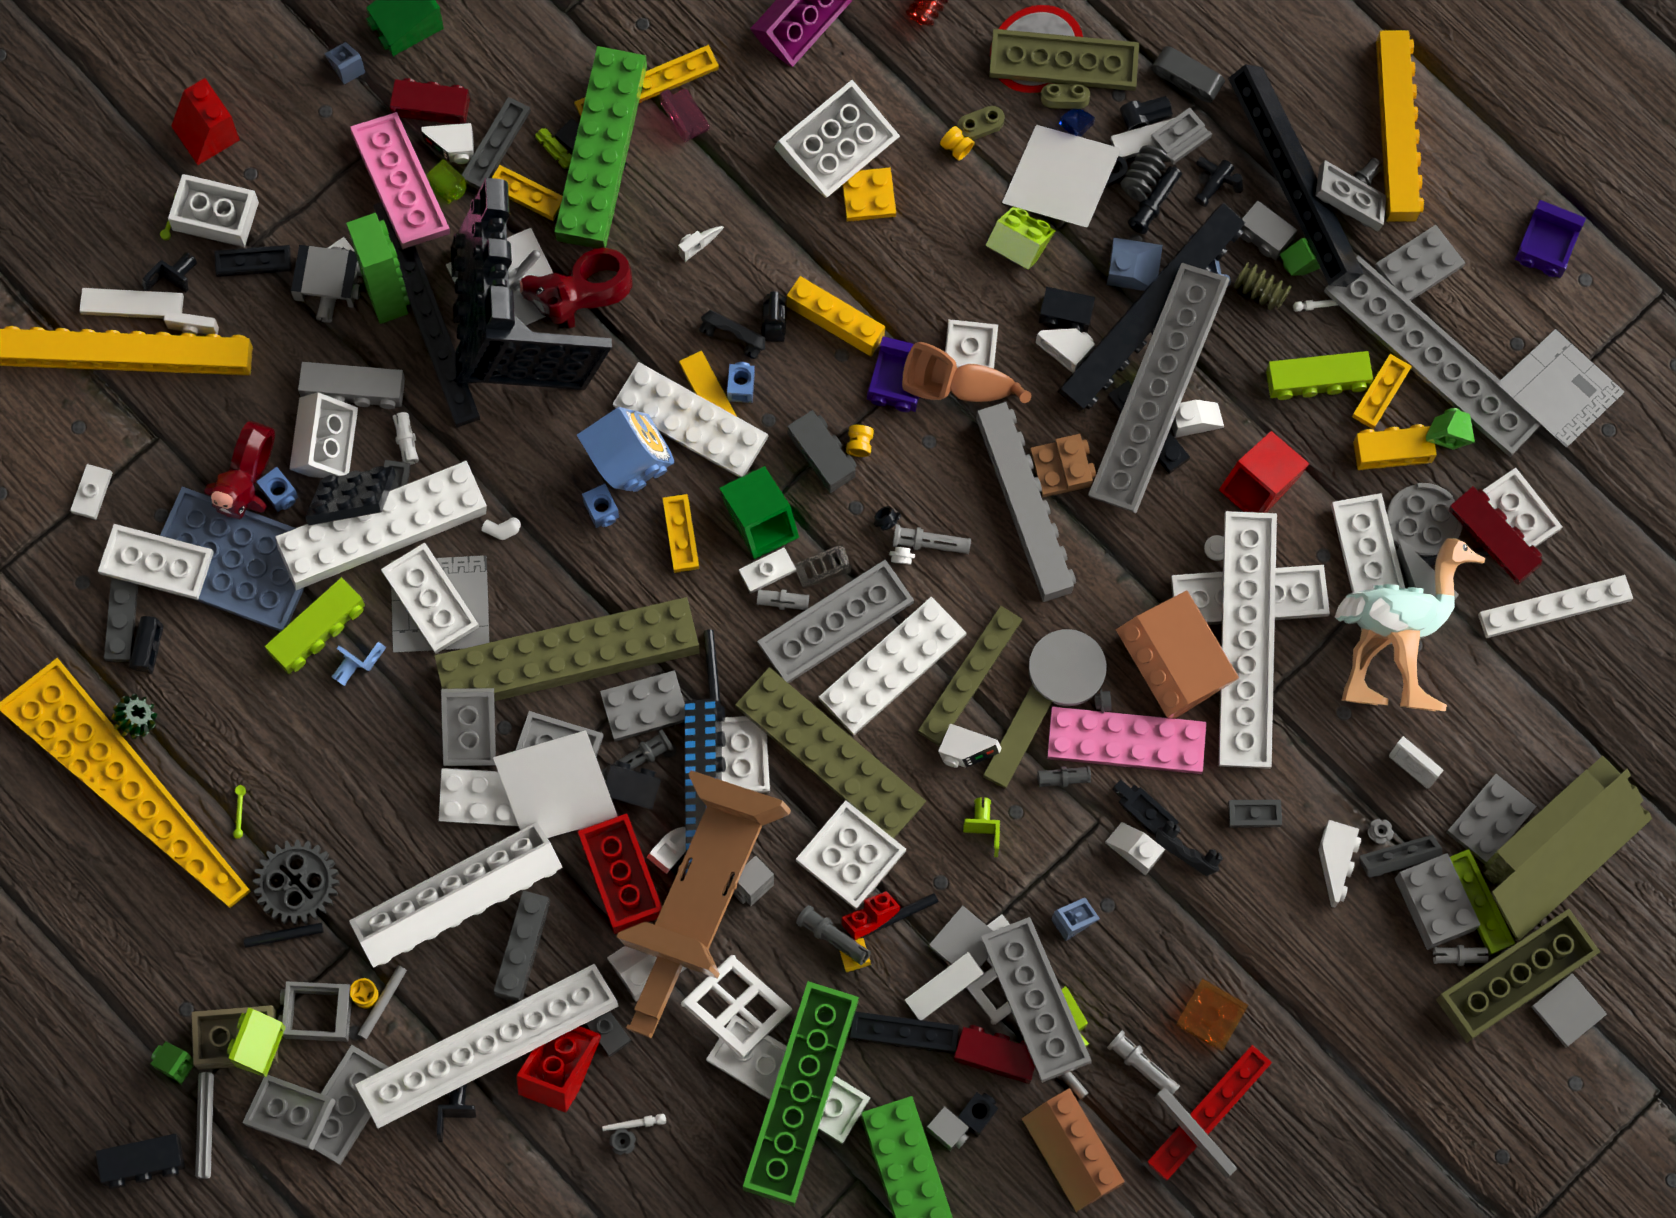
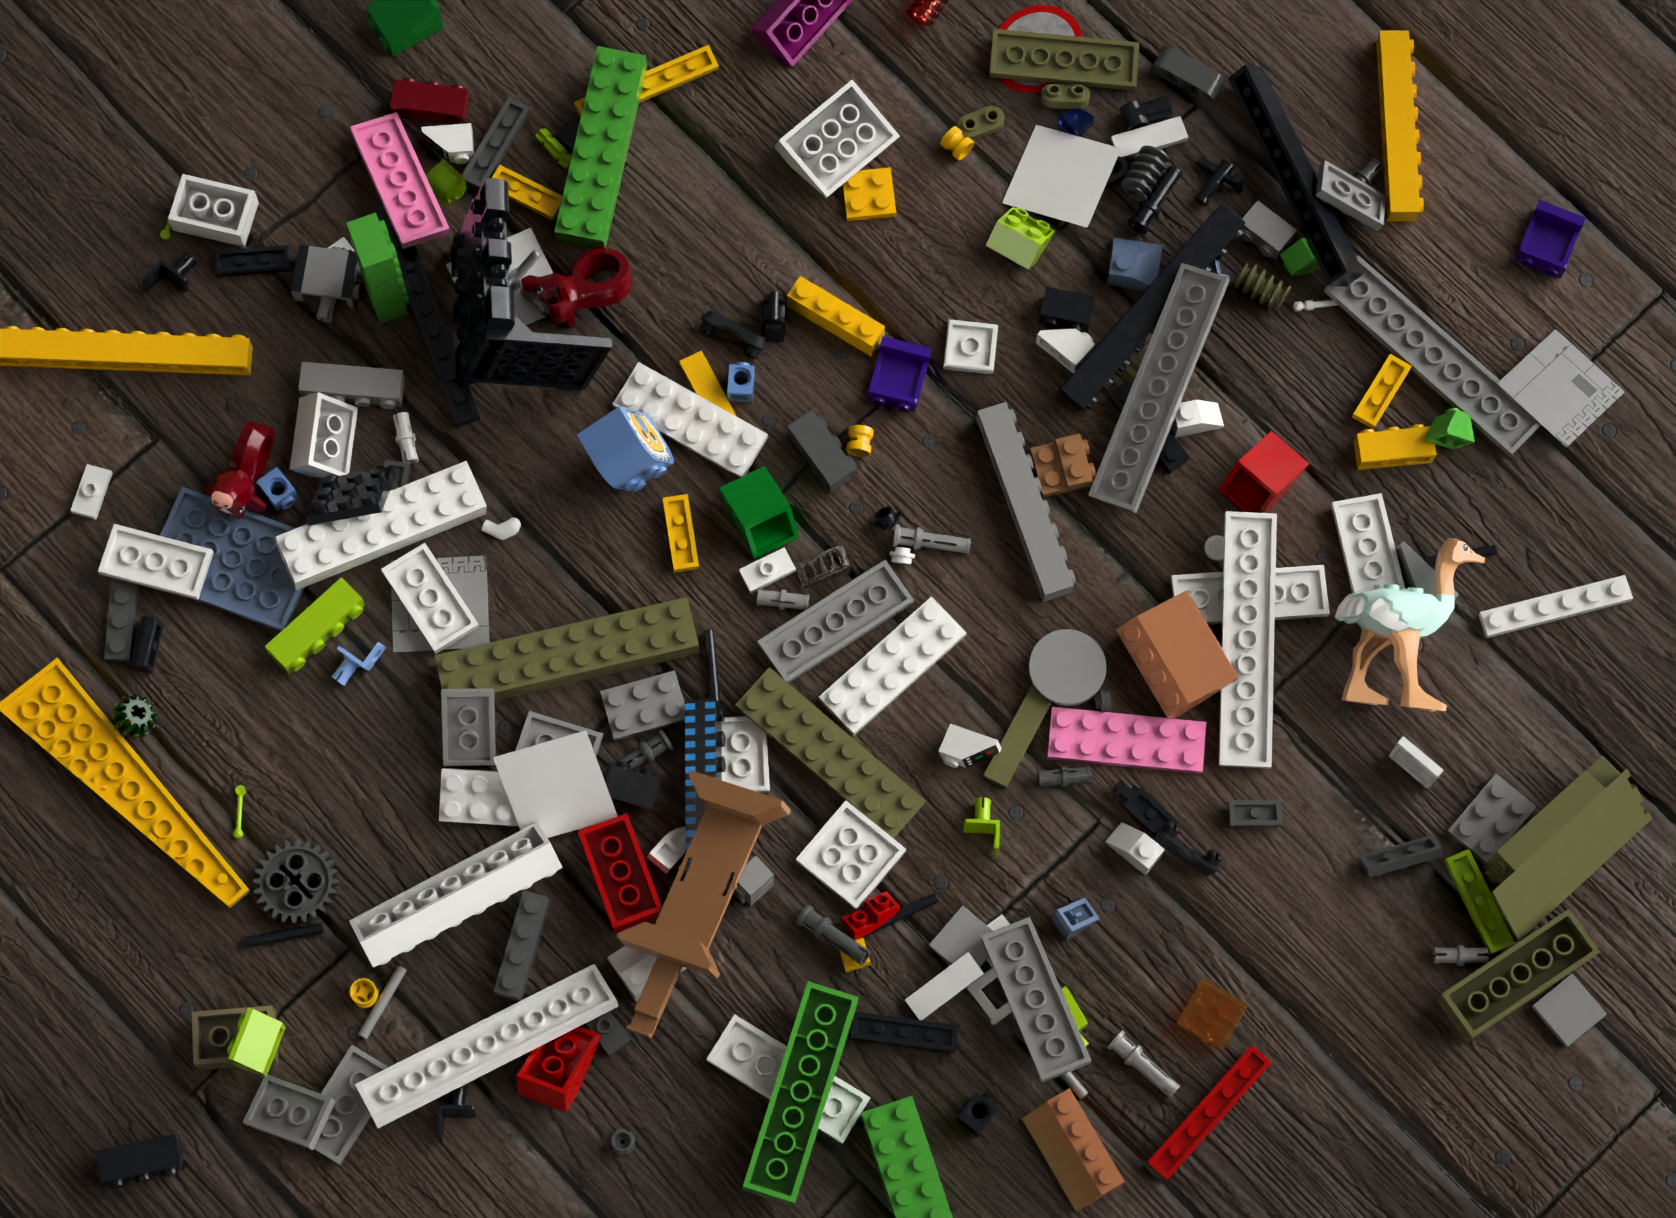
white tile [80,288,184,319] -> none
bright green slope [151,1041,194,1085] -> none
white plate [164,311,219,335] -> none
red slope [171,78,240,165] -> none
light grey axle [195,1072,214,1179] -> none
light grey window [278,981,352,1042] -> none
sand blue slope [325,42,365,85] -> none
medium blue brick [582,484,619,528] -> none
white piece [602,1114,666,1131] -> none
clear pink panel [660,88,710,142] -> none
white plate [678,226,724,262] -> none
white window [681,955,793,1059] -> none
nougat piece [902,342,1031,403] -> none
olive plate [918,606,1022,746] -> none
light grey brick [926,1106,969,1151] -> none
dark red brick [953,1025,1035,1084] -> none
light grey plate [1150,107,1212,165] -> none
light grey tile [1155,1088,1237,1179] -> none
lime brick [1266,351,1373,400] -> none
white slope [1318,820,1361,908] -> none
light grey plate [1368,819,1394,844] -> none
light grey plate [1375,225,1465,301] -> none
light grey tile [1386,483,1462,558] -> none
light grey brick [1395,853,1480,950] -> none
dark red brick [1449,486,1543,585] -> none
white plate [1483,468,1562,547] -> none

